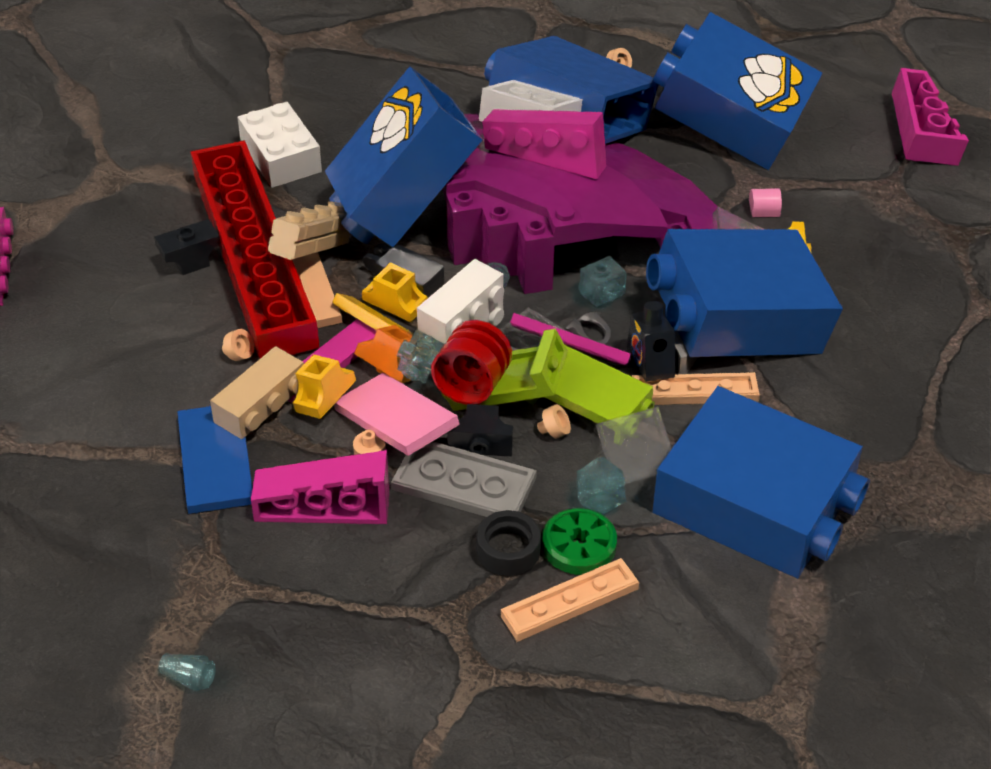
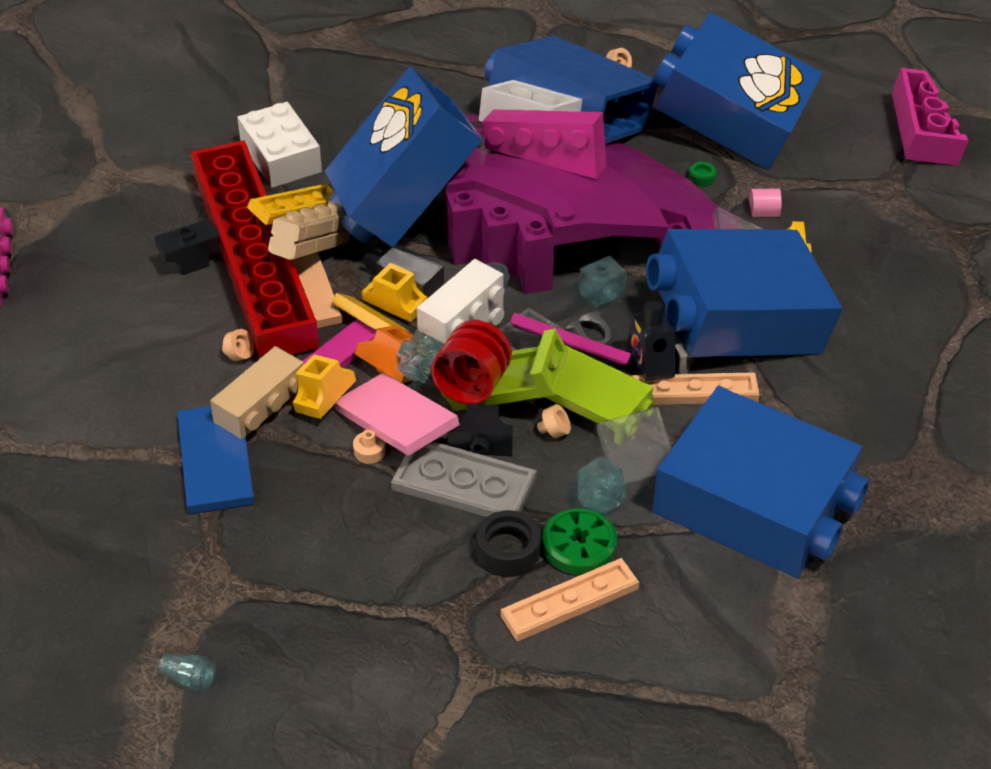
dark pink wedge [251,450,390,524] -> none
none -> yellow tile [247,184,334,225]
none -> green tile [688,162,717,187]

